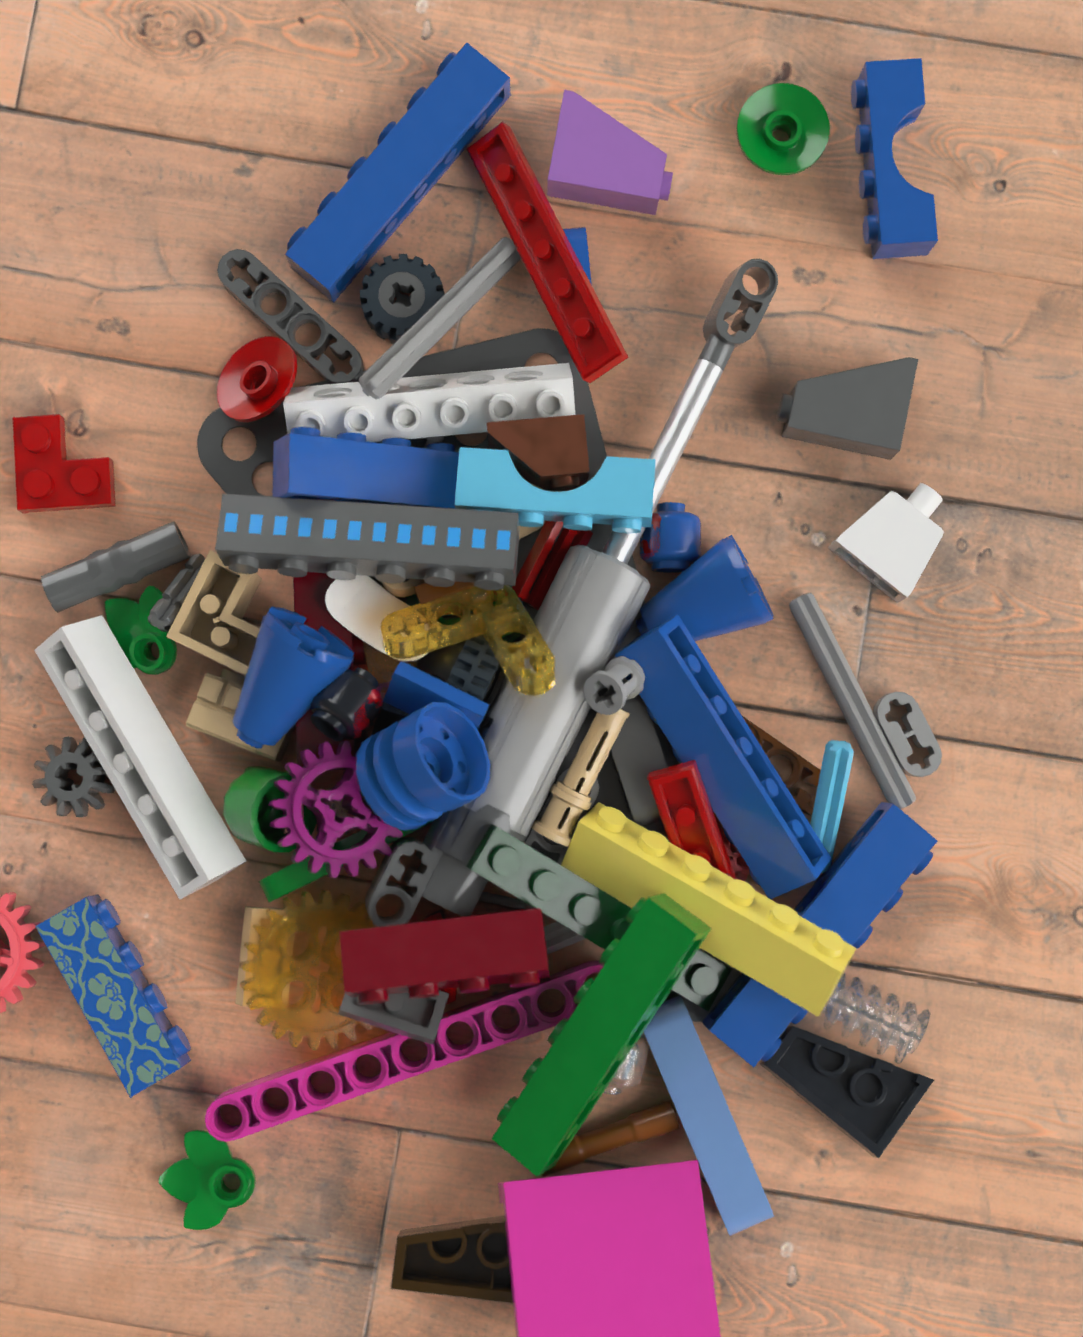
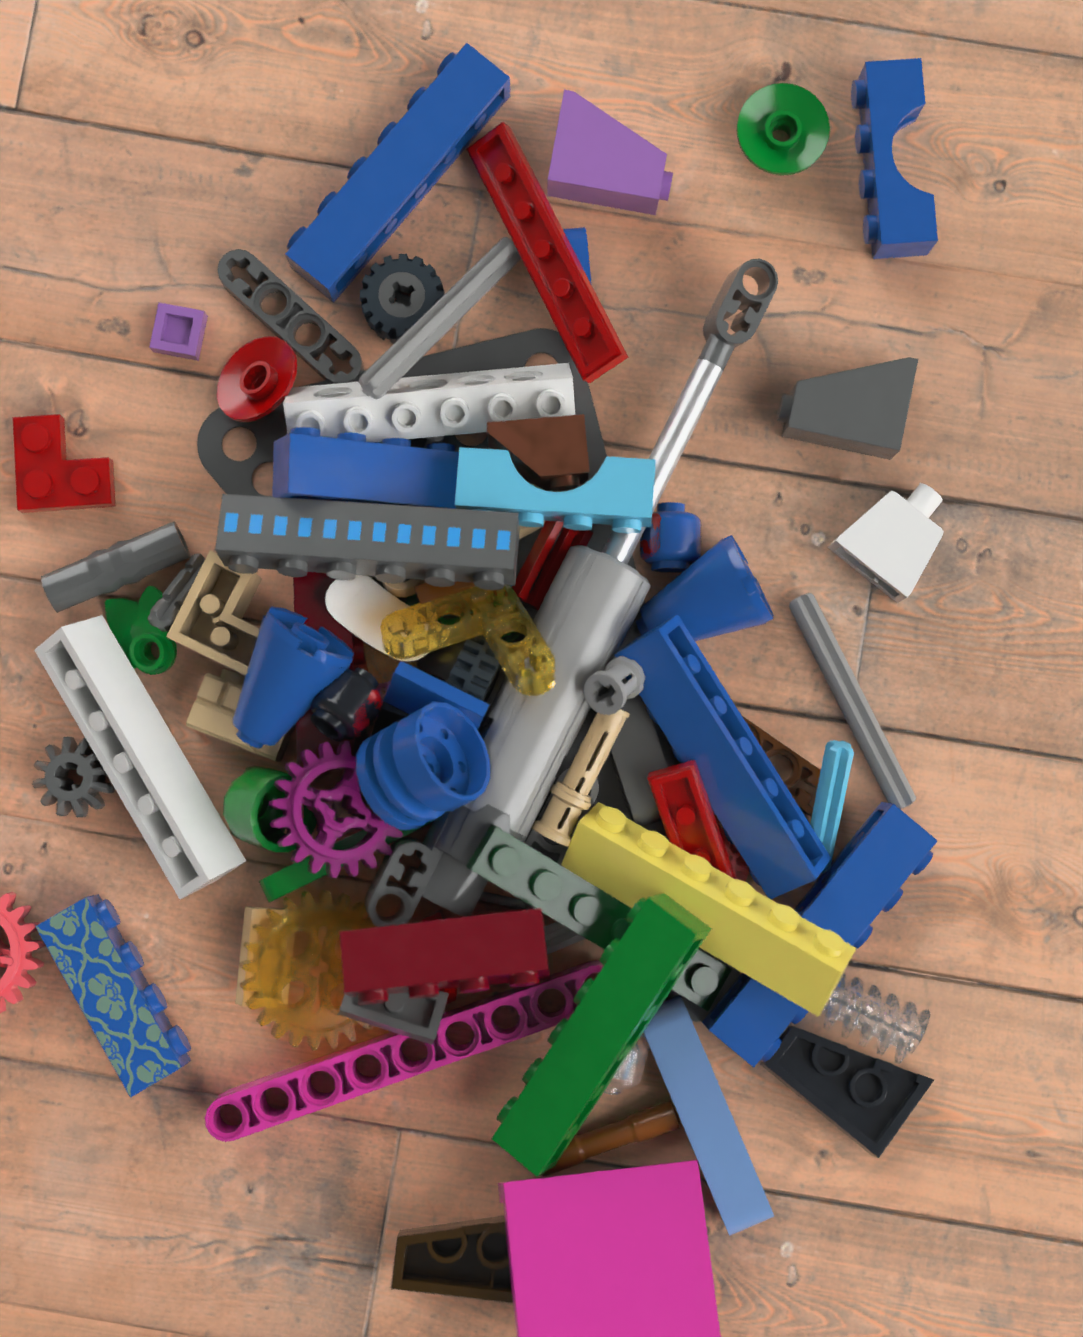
green plate [158,1130,256,1230] -> none
light grey beam [873,692,942,777] -> none
none -> medium lavender tile [149,303,208,361]

